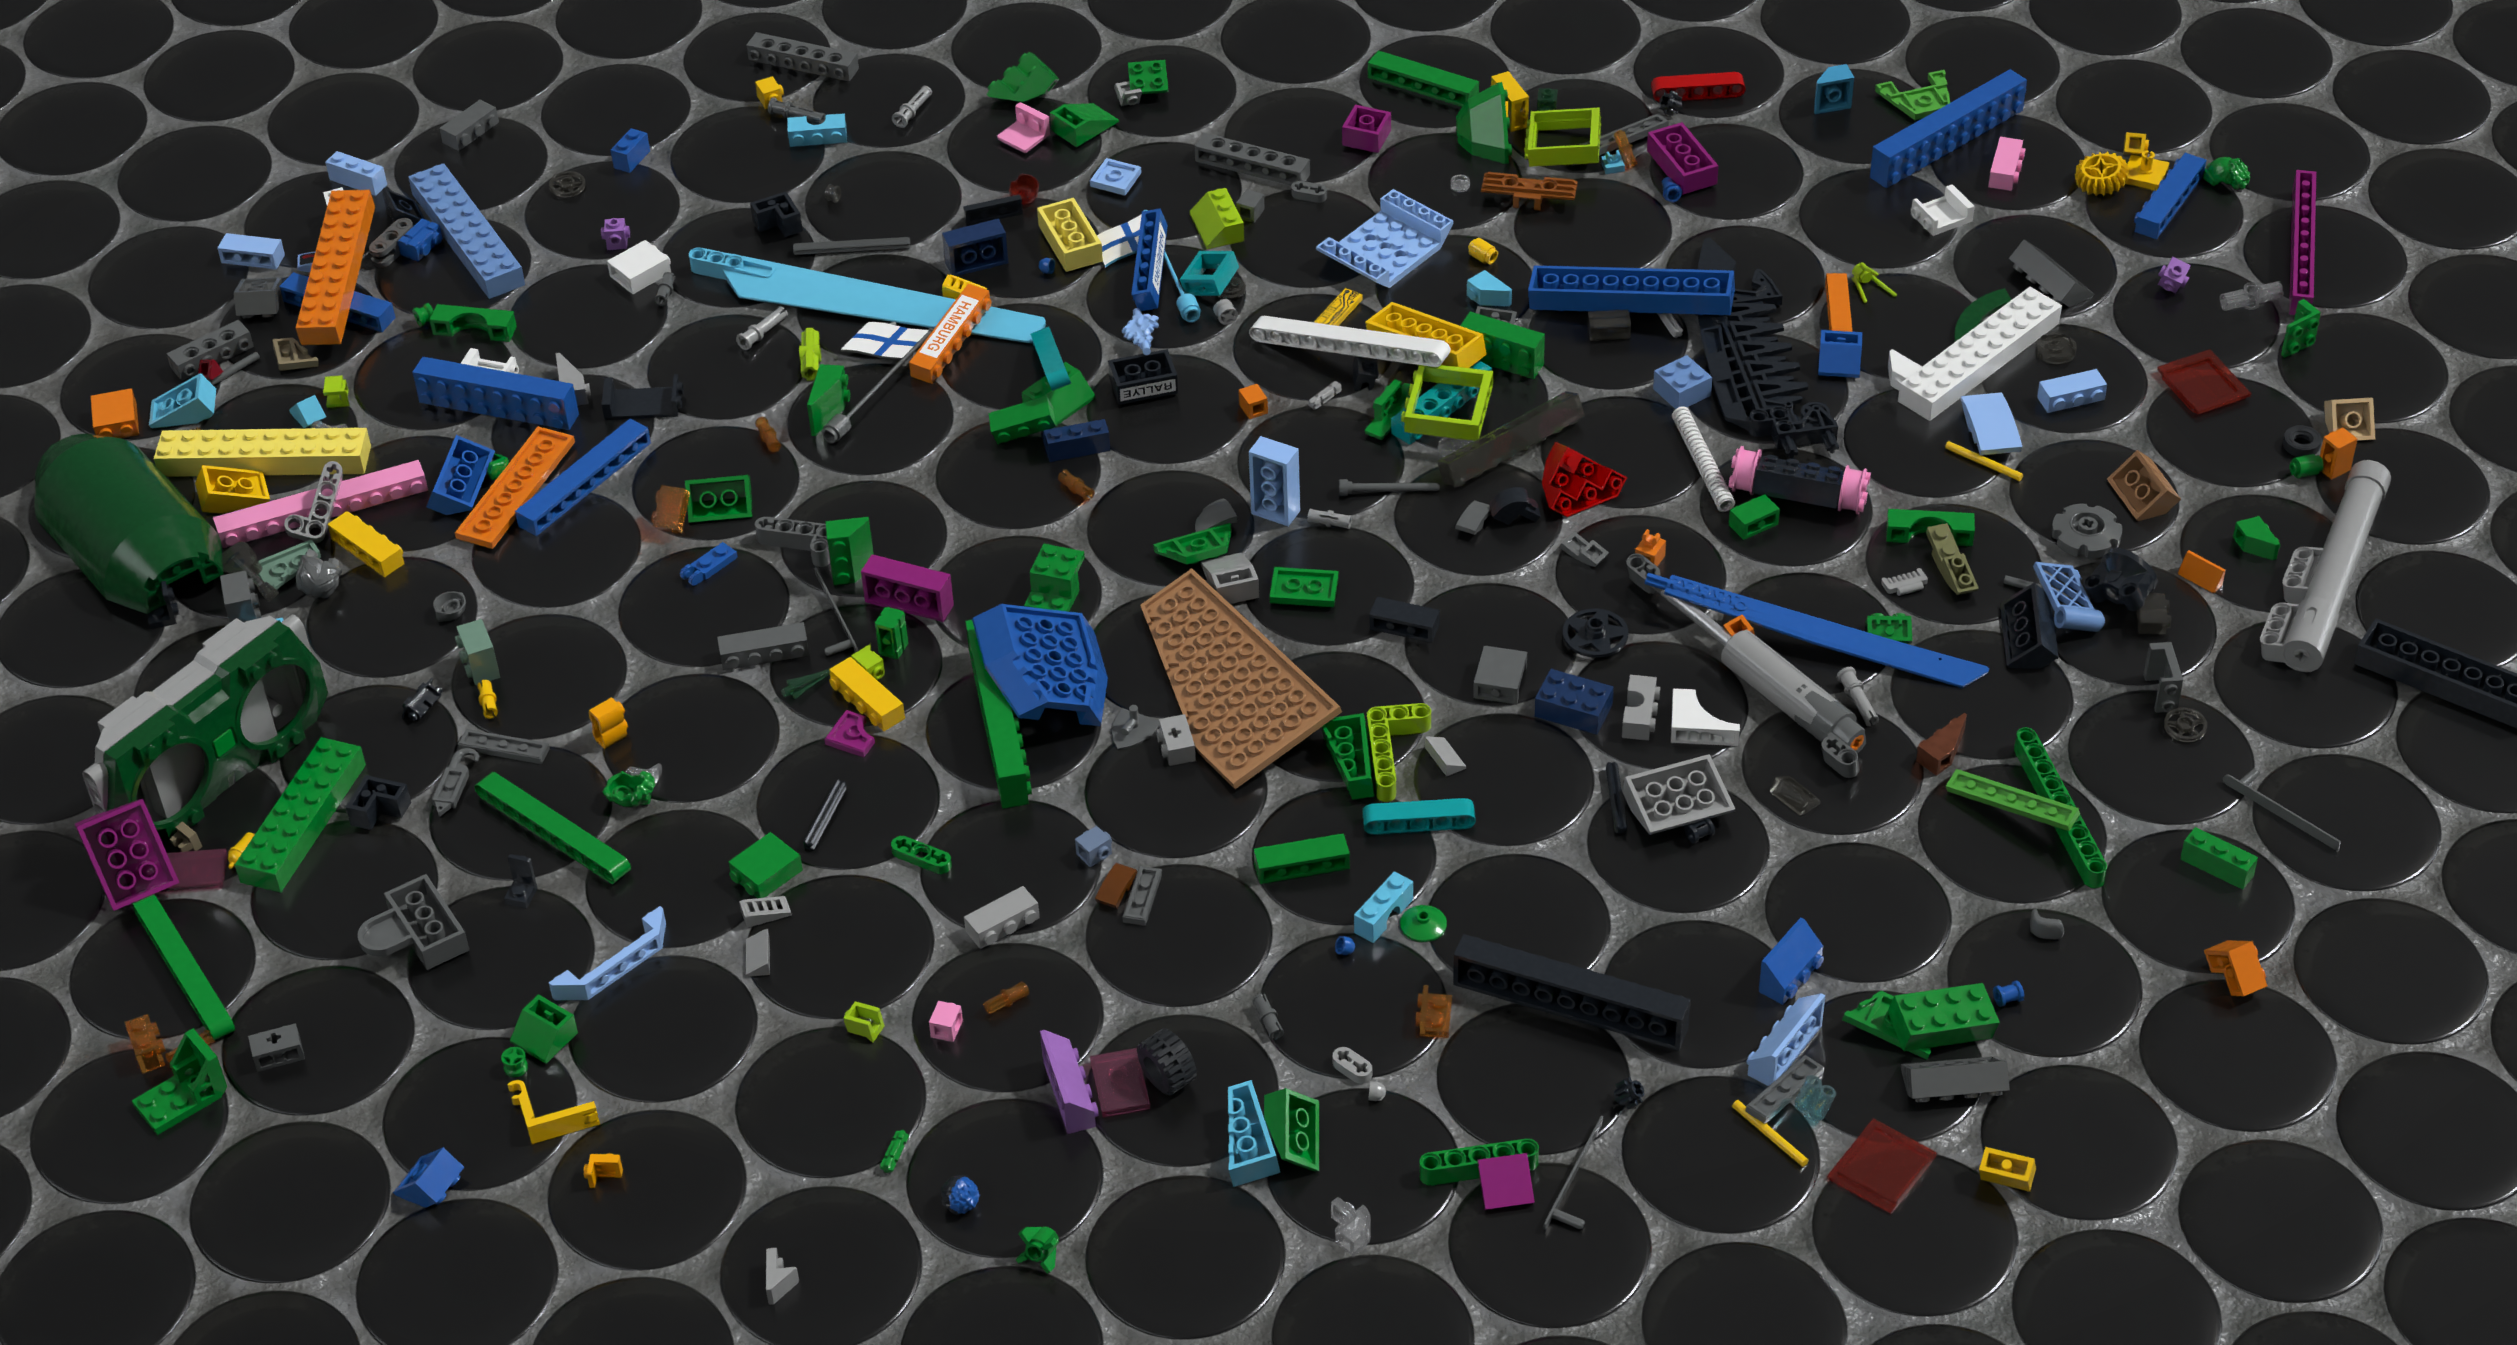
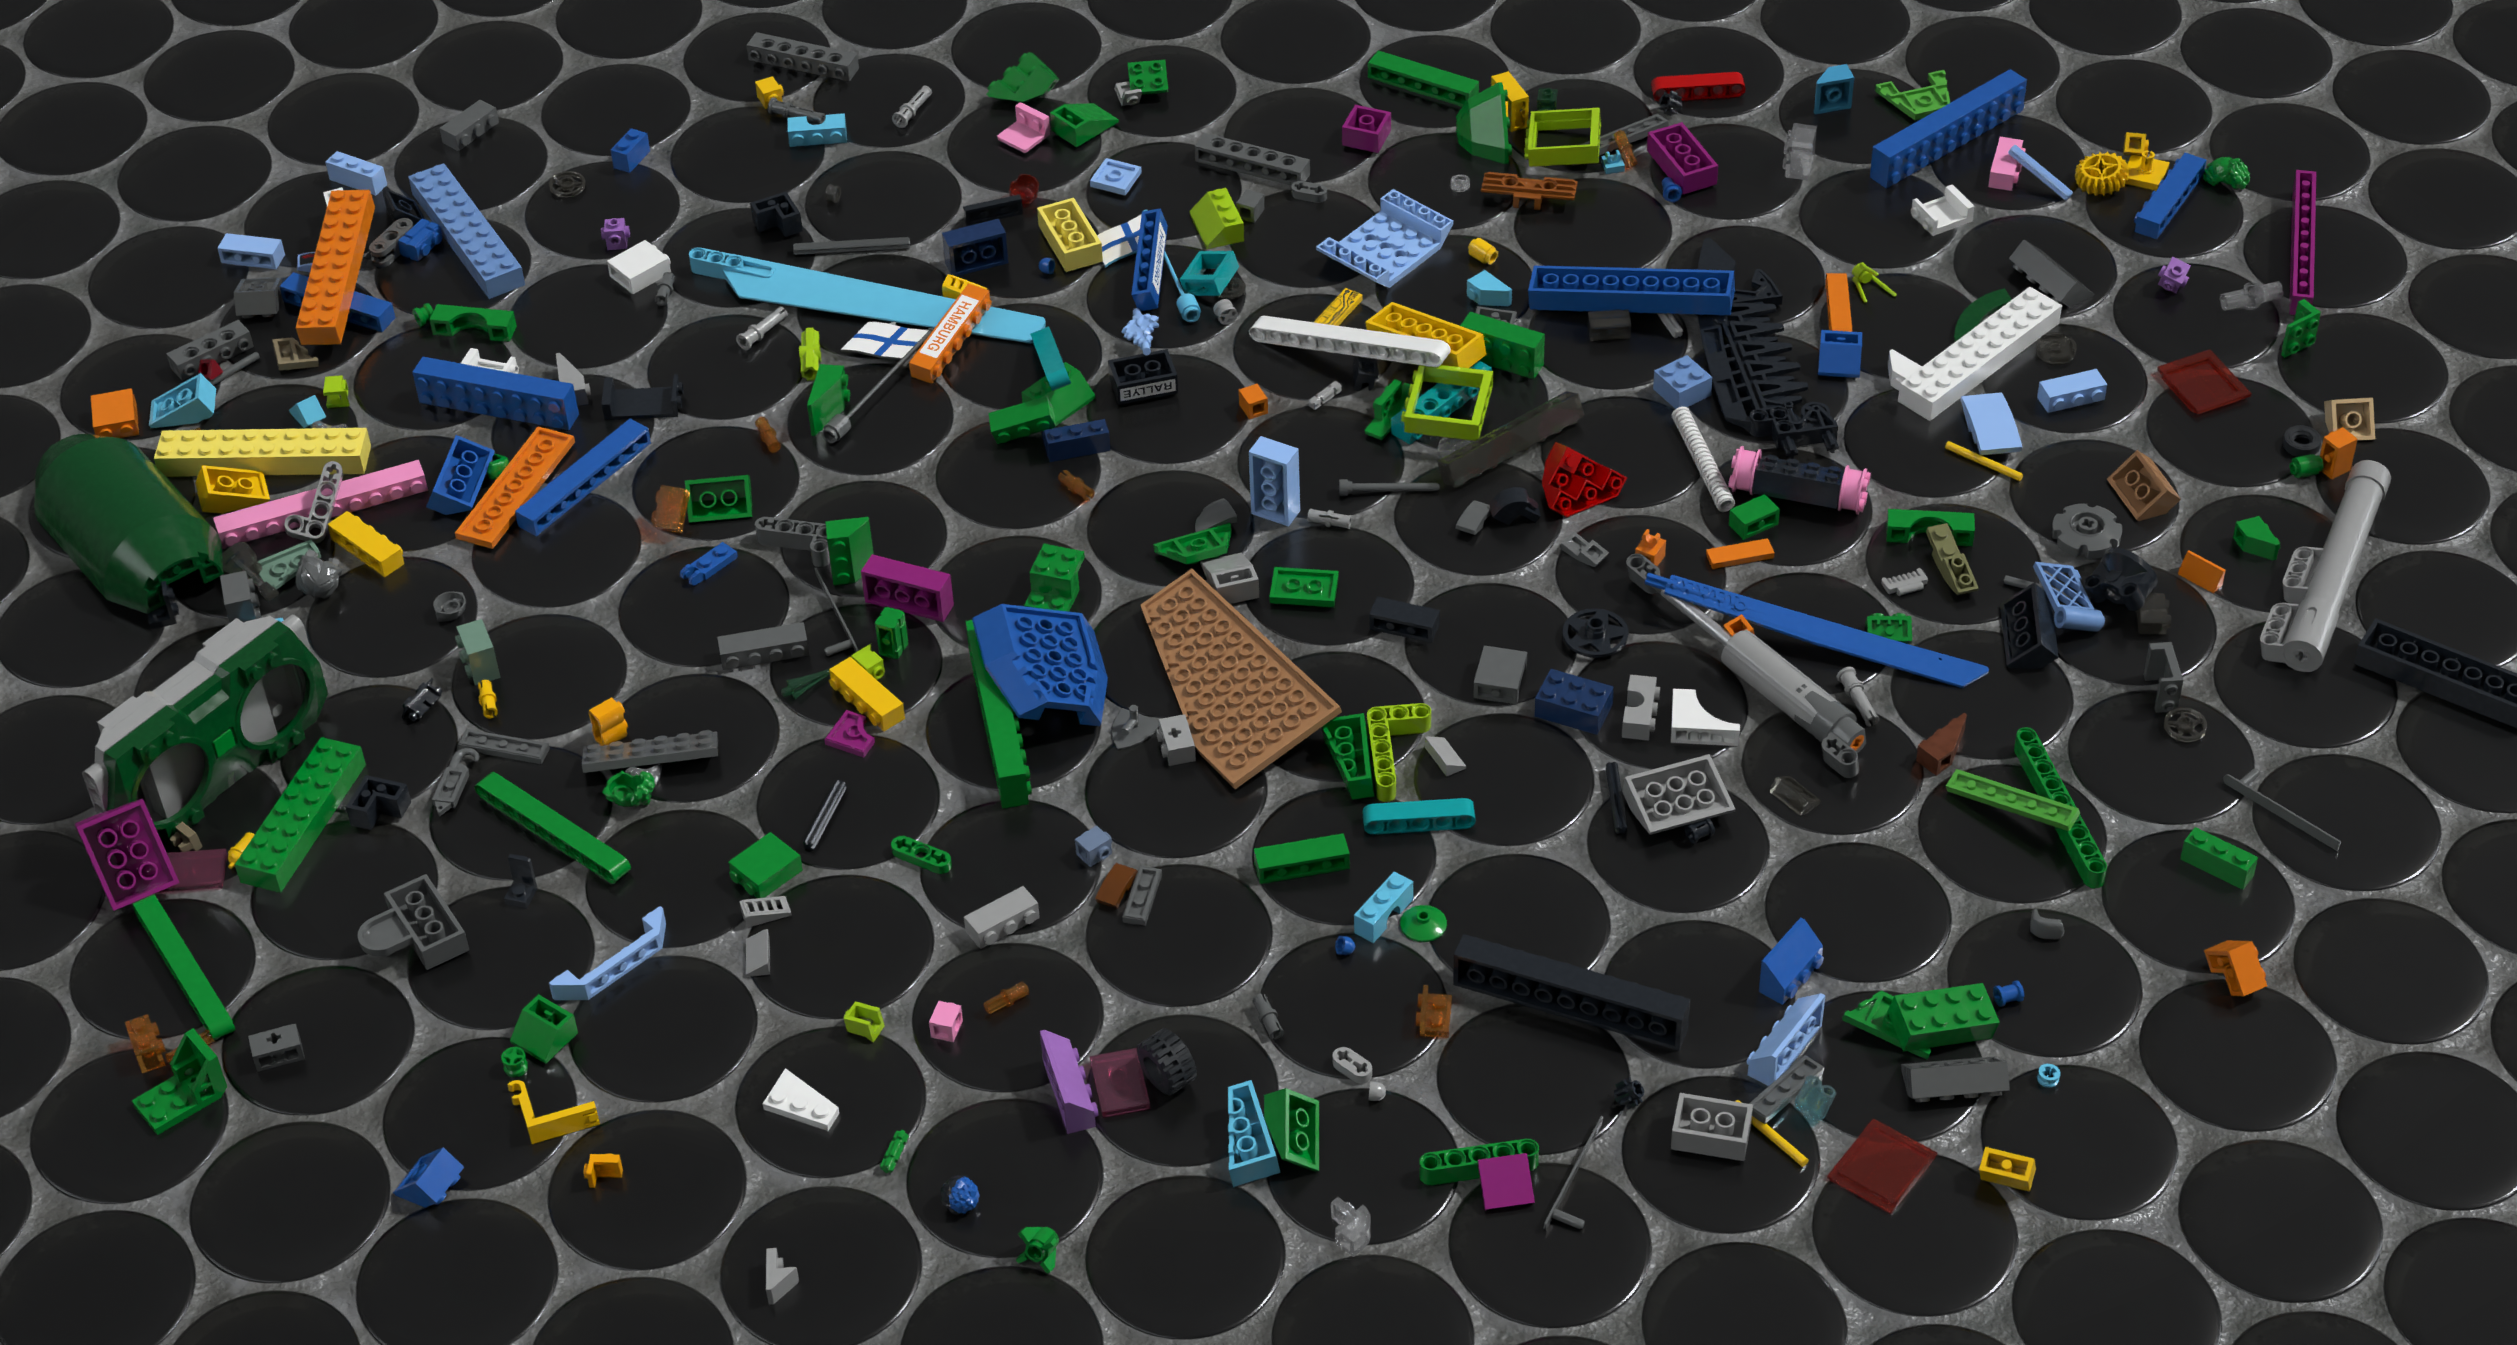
none -> dark grey plate [582,730,718,773]
none -> white wing [763,1068,839,1131]
none -> light grey brick [1671,1093,1753,1161]
none -> orange tile [1706,538,1774,569]
none -> clear brick [1782,123,1817,180]
none -> light blue axle [2008,145,2073,200]
none -> medium azure bush [2037,1064,2061,1088]

